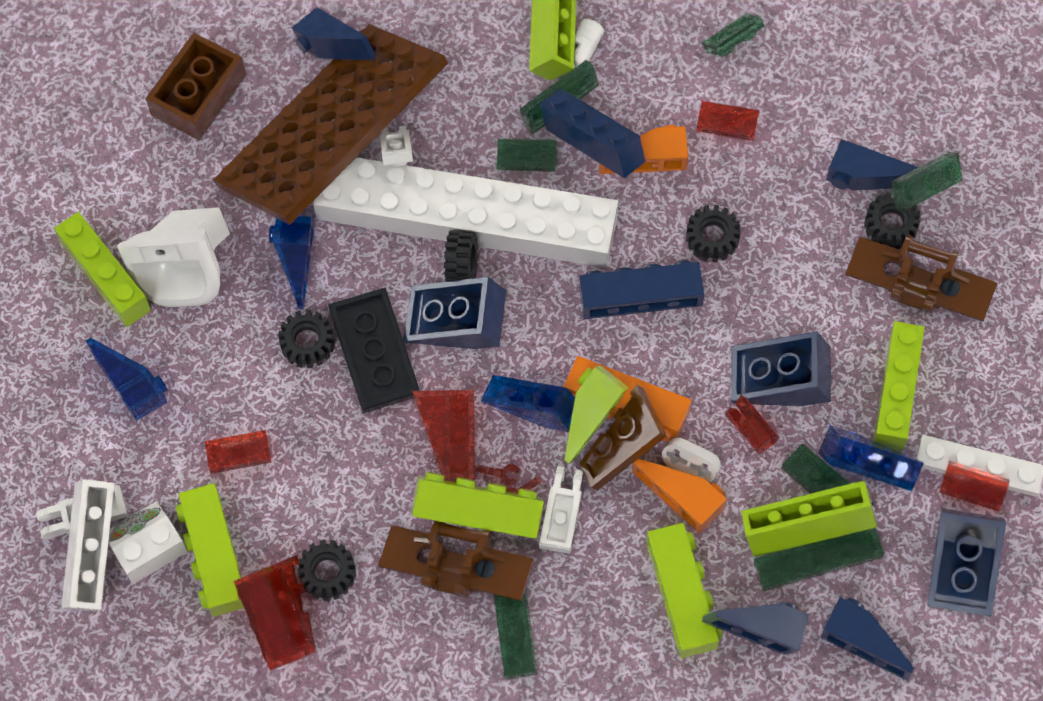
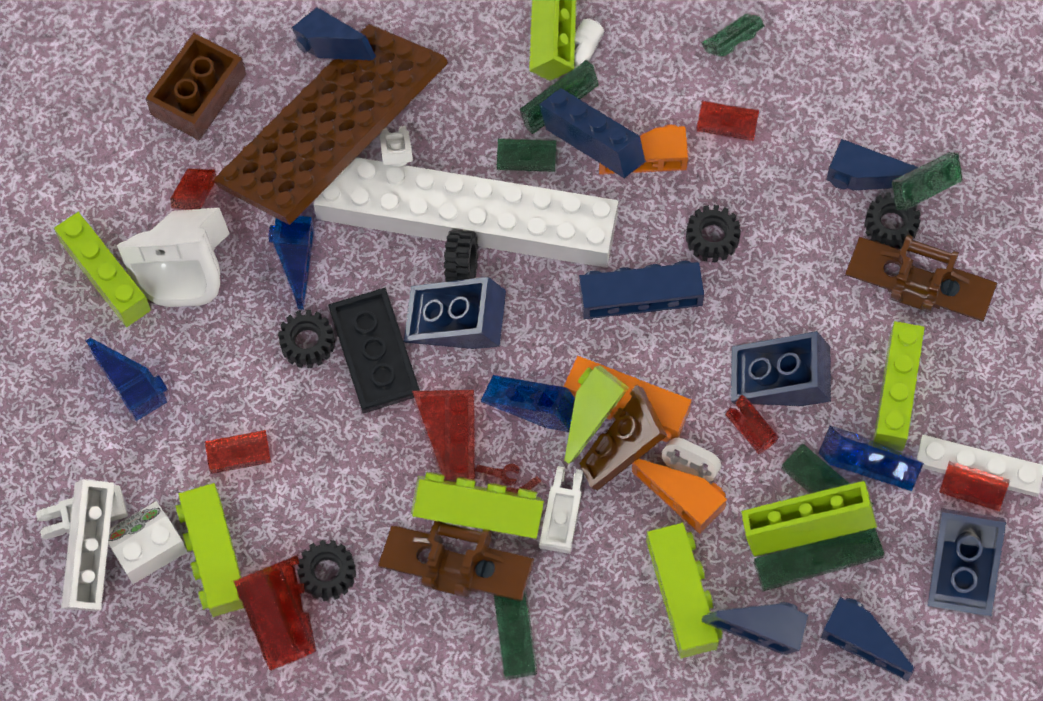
none -> clear red plate [170,168,216,210]

